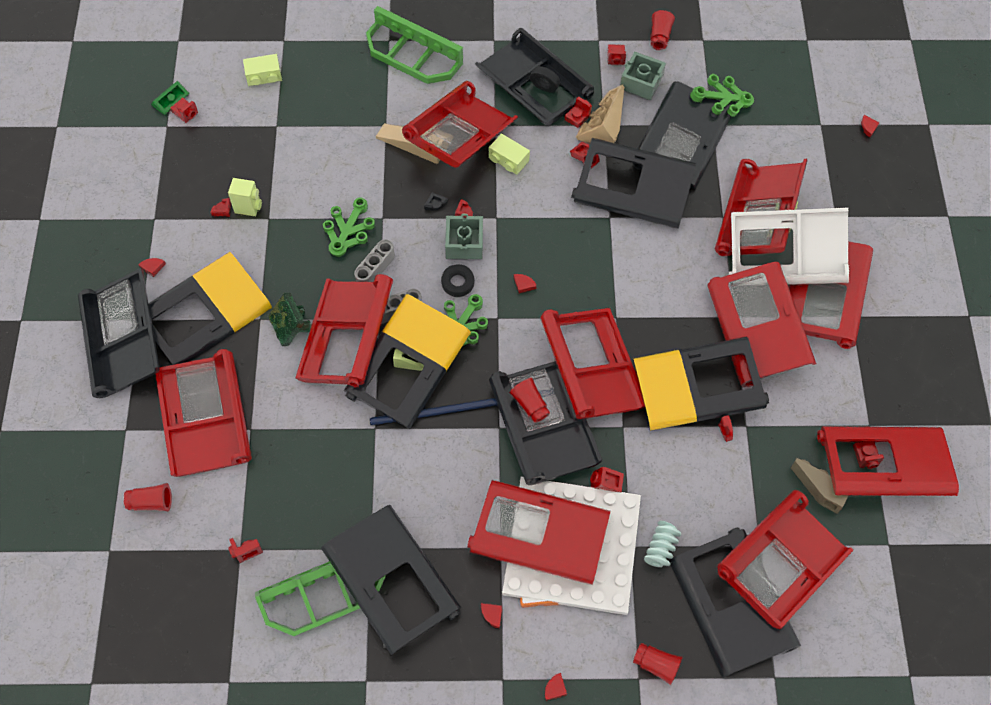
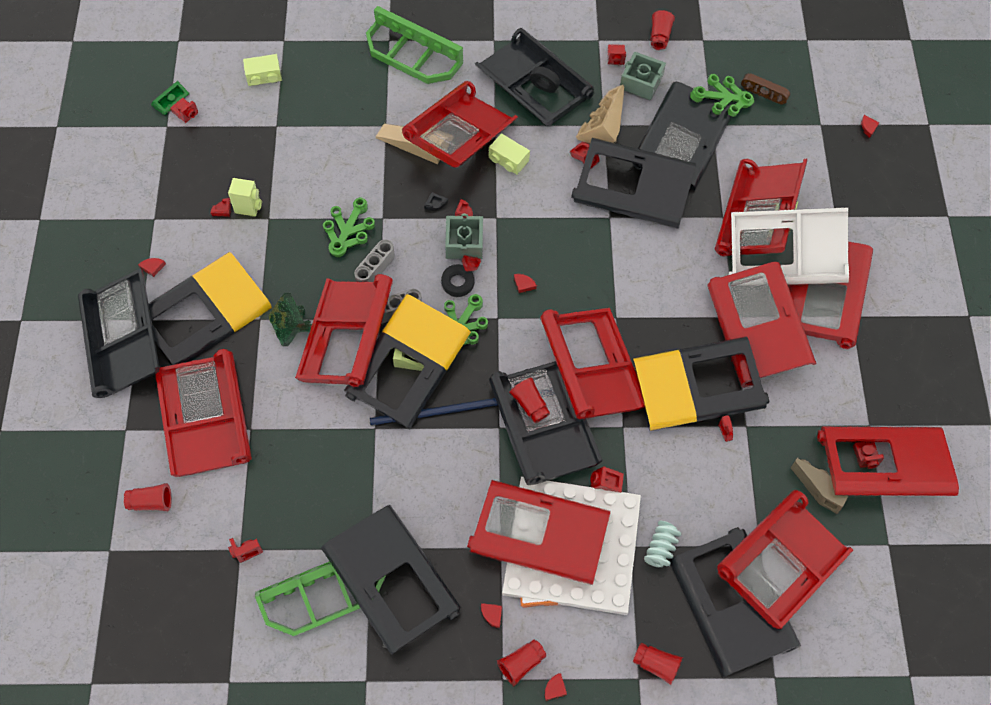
red bracket [565,97,592,128] -> none
none -> red tile [461,255,481,271]
none -> red plant [497,639,547,686]
none -> reddish brown beam [741,73,790,104]

